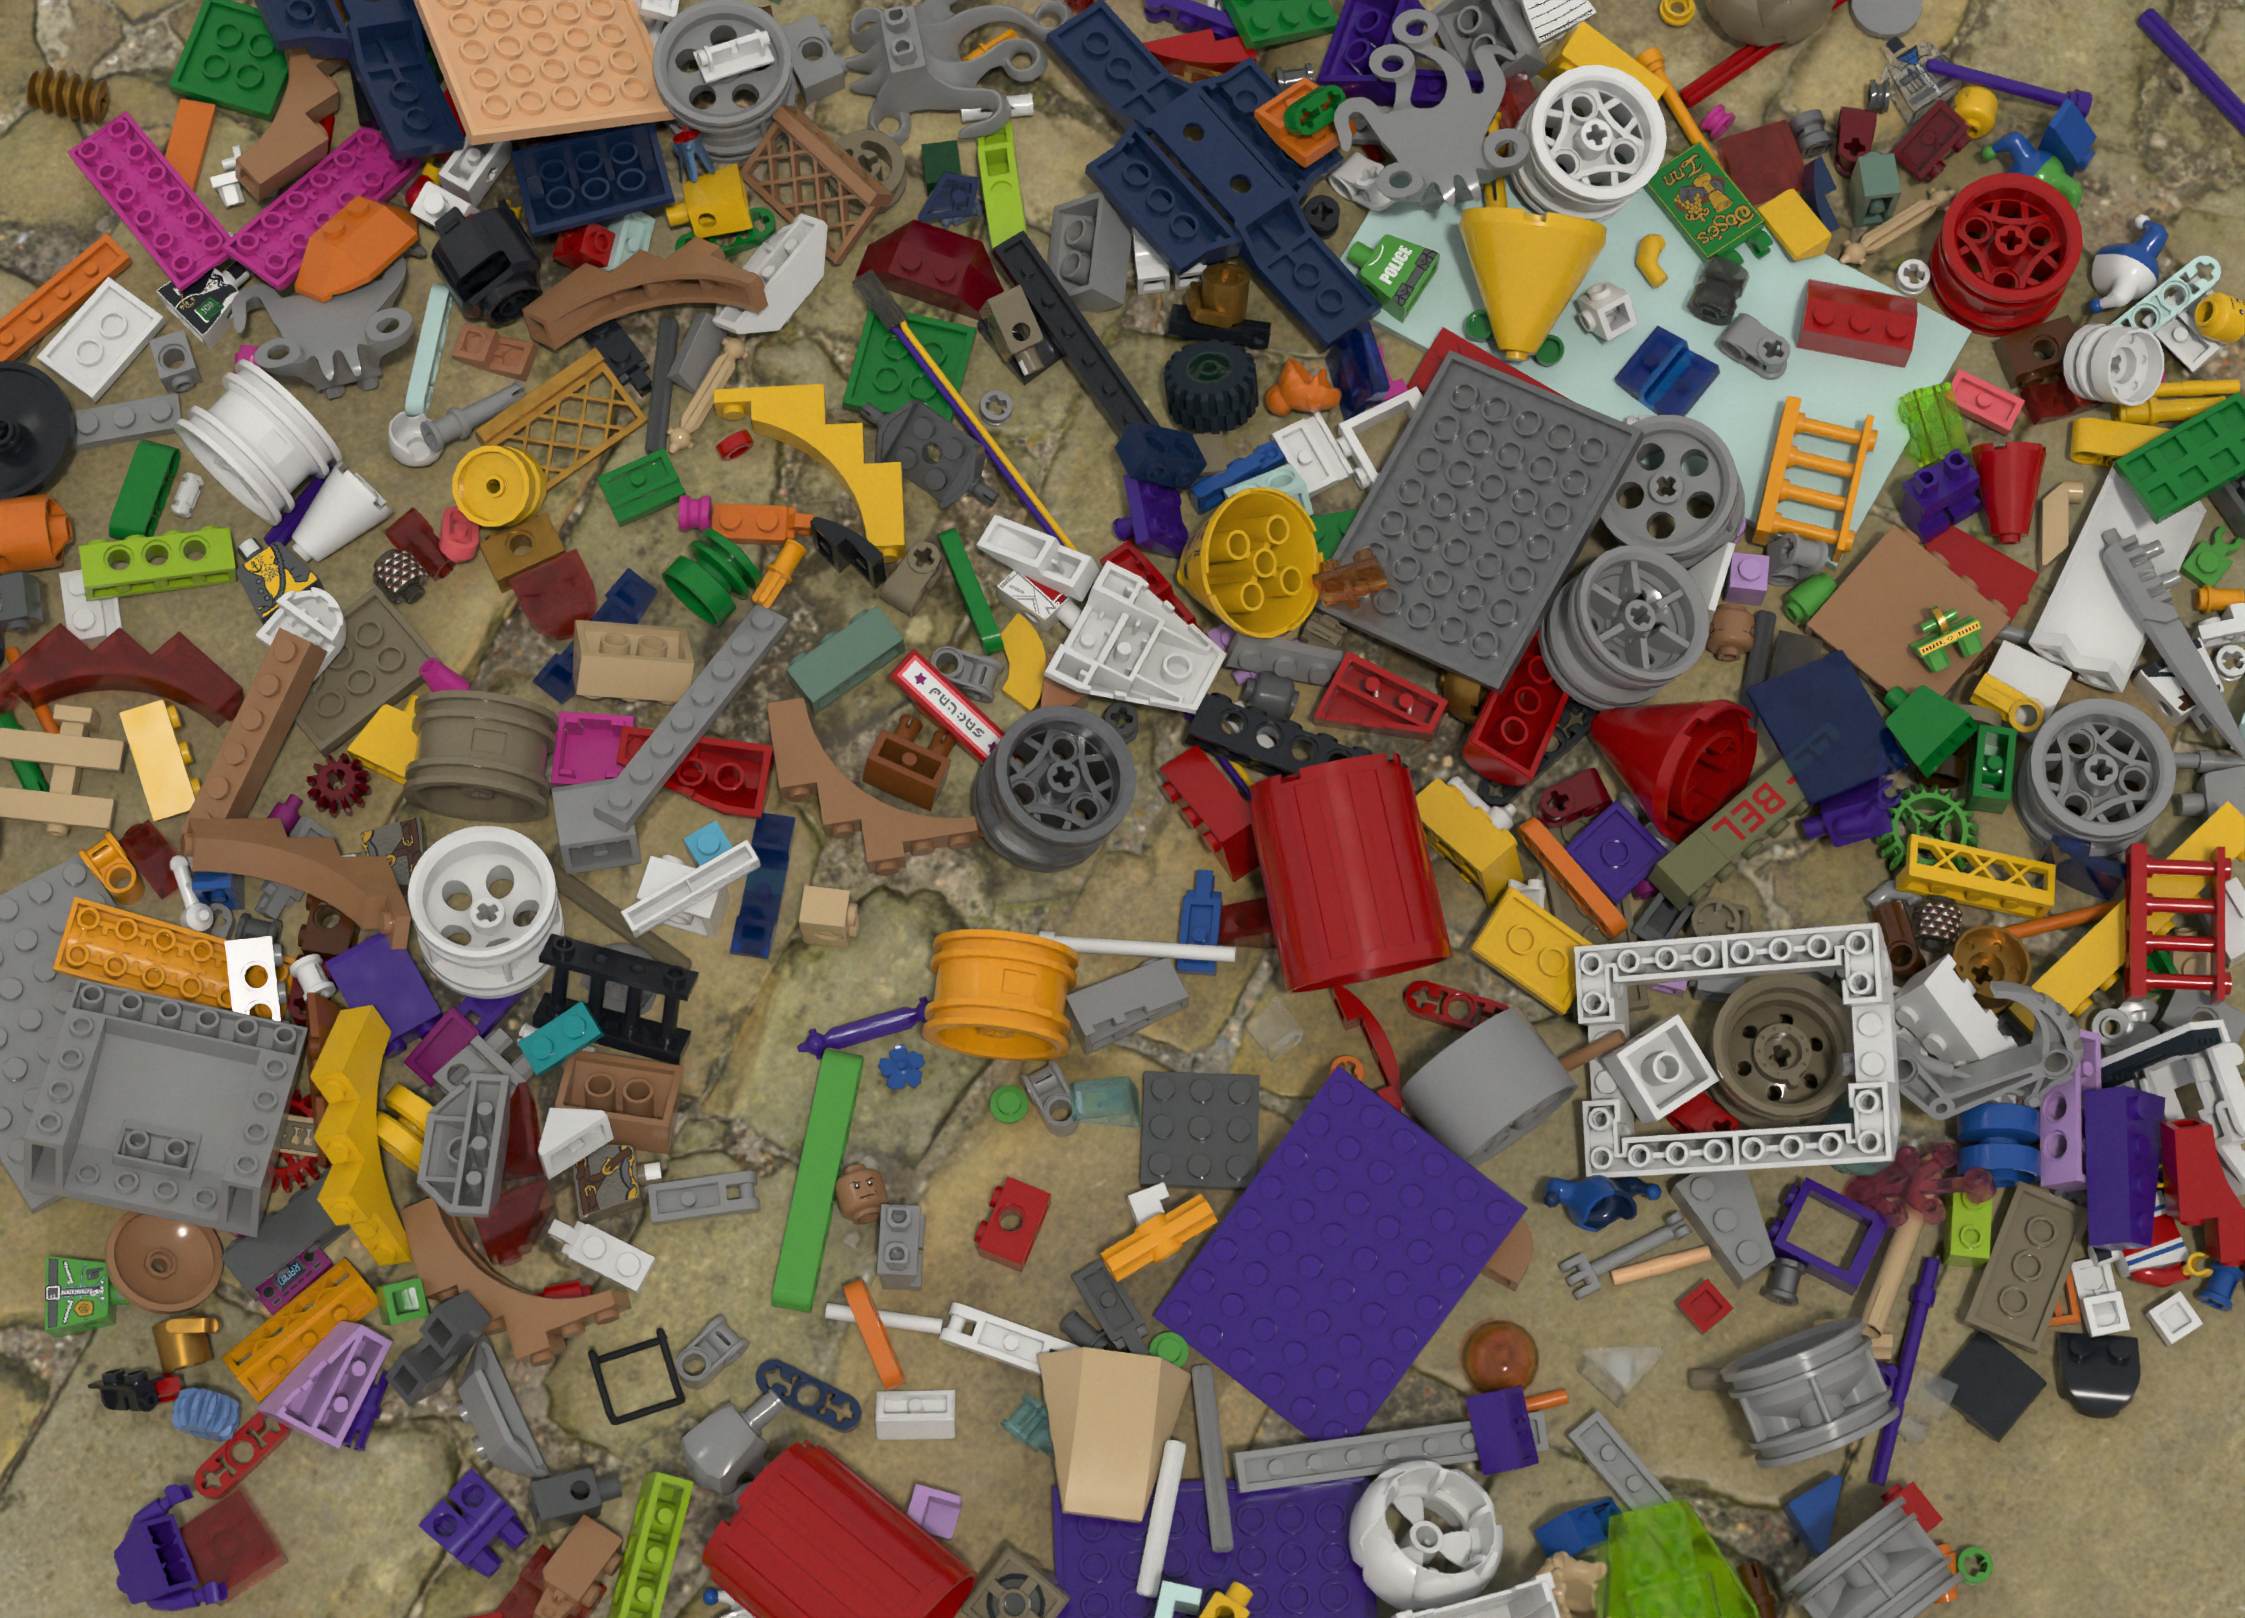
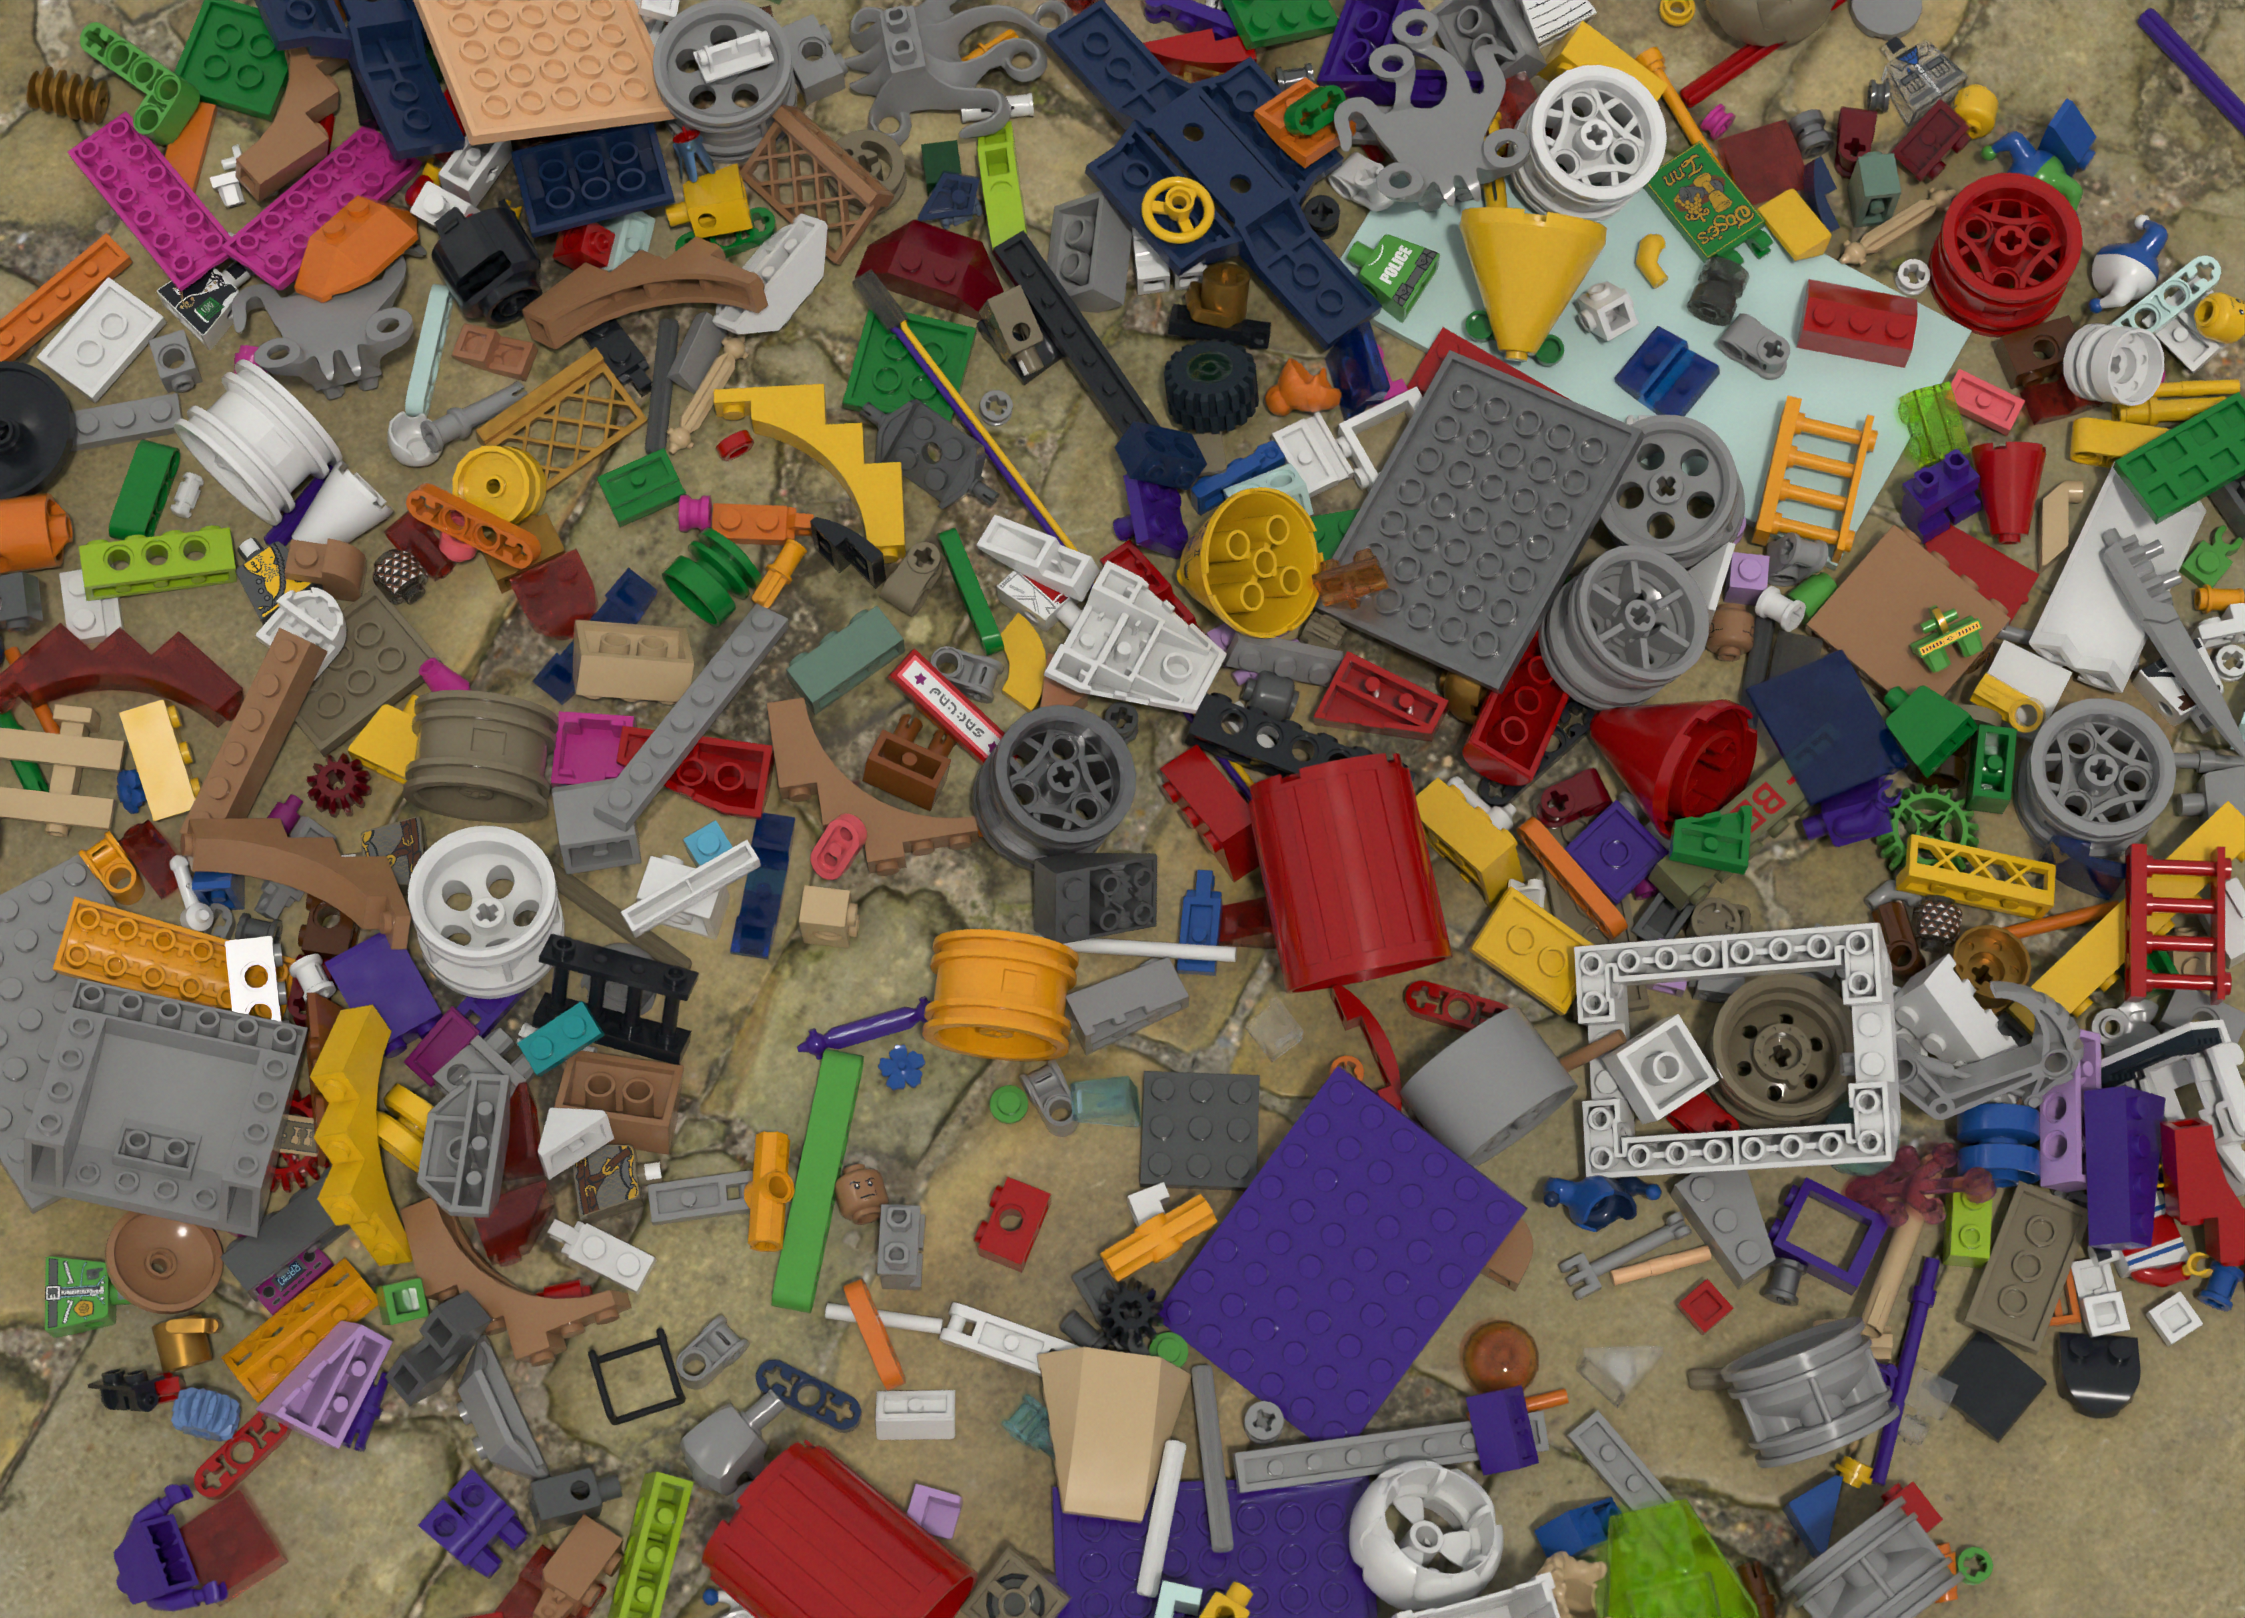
dark purple piece [1925,58,2092,119] -> none
none -> bright green beam [80,22,200,145]
none -> blue plant [116,769,146,814]
none -> medium nougat brick [284,538,367,602]
none -> orange beam [406,483,541,569]
none -> light orange piece [744,1131,795,1252]
none -> coral plate [810,814,867,880]
none -> dark grey slope [1034,853,1157,944]
none -> black gear [1098,1281,1164,1348]
none -> yellow piece [1141,176,1215,244]
none -> light grey wheel [1244,1401,1284,1445]
none -> green wing [1669,805,1753,875]
none -> white bush [1755,586,1806,632]
none -> yellow plate [1834,1455,1873,1489]

